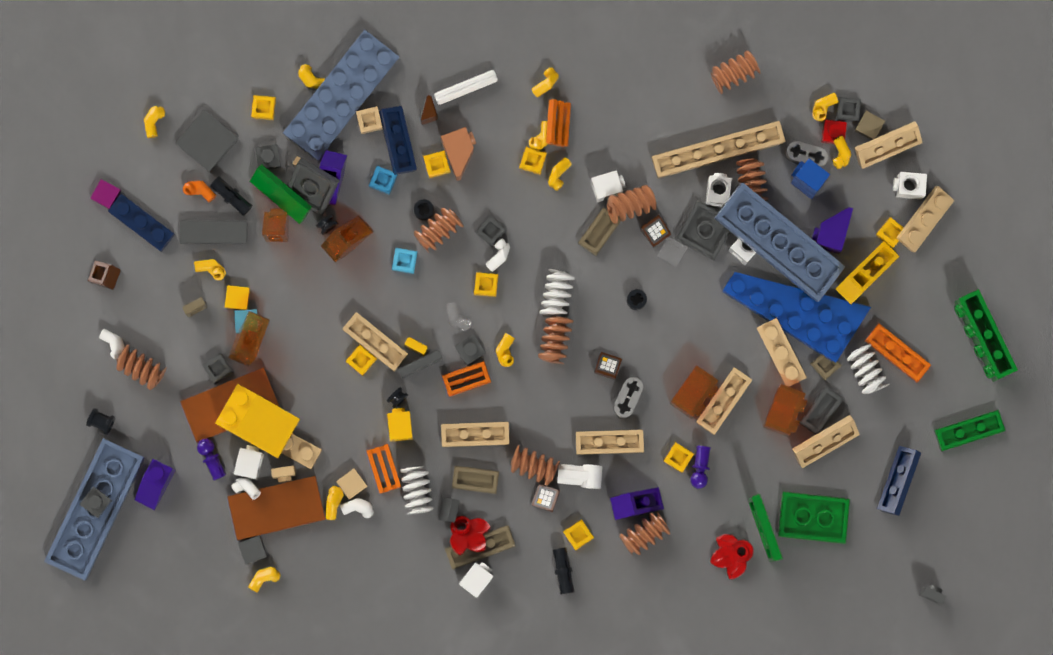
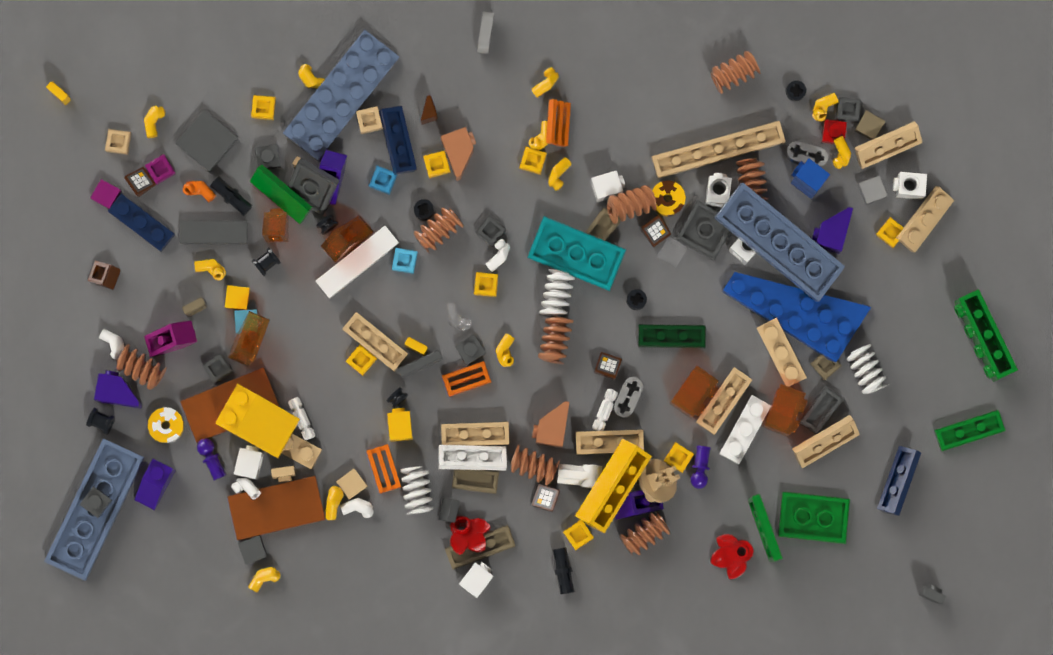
white axle [434,70,497,105] -> none
yellow slope [836,241,900,304] -> none
orange tile [865,323,931,383] -> none
none -> yellow tile [46,82,71,106]
none -> dark purple slope [94,370,142,409]
none -> tan tile [105,129,131,155]
none -> slope [124,167,156,197]
none -> magenta slope [144,321,197,358]
none -> magenta tile [145,154,176,185]
none -> yellow piece [148,407,184,443]
none -> black bush [252,247,281,276]
none -> white axle [288,397,315,440]
none -> white tile [316,226,399,299]
none -> white plate [438,445,507,471]
none -> light grey beam [477,11,495,54]
none -> teal tile [527,216,627,291]
none -> nougat slope [532,401,569,448]
none -> yellow brick [575,439,652,533]
none -> white axle [592,389,618,431]
none -> dark green tile [638,324,706,348]
none -> tan plate [638,459,680,503]
none -> yellow piece [652,180,686,217]
none -> white plate [719,395,771,465]
none -> black bush [785,80,806,101]
none -> light grey tile [858,176,887,205]

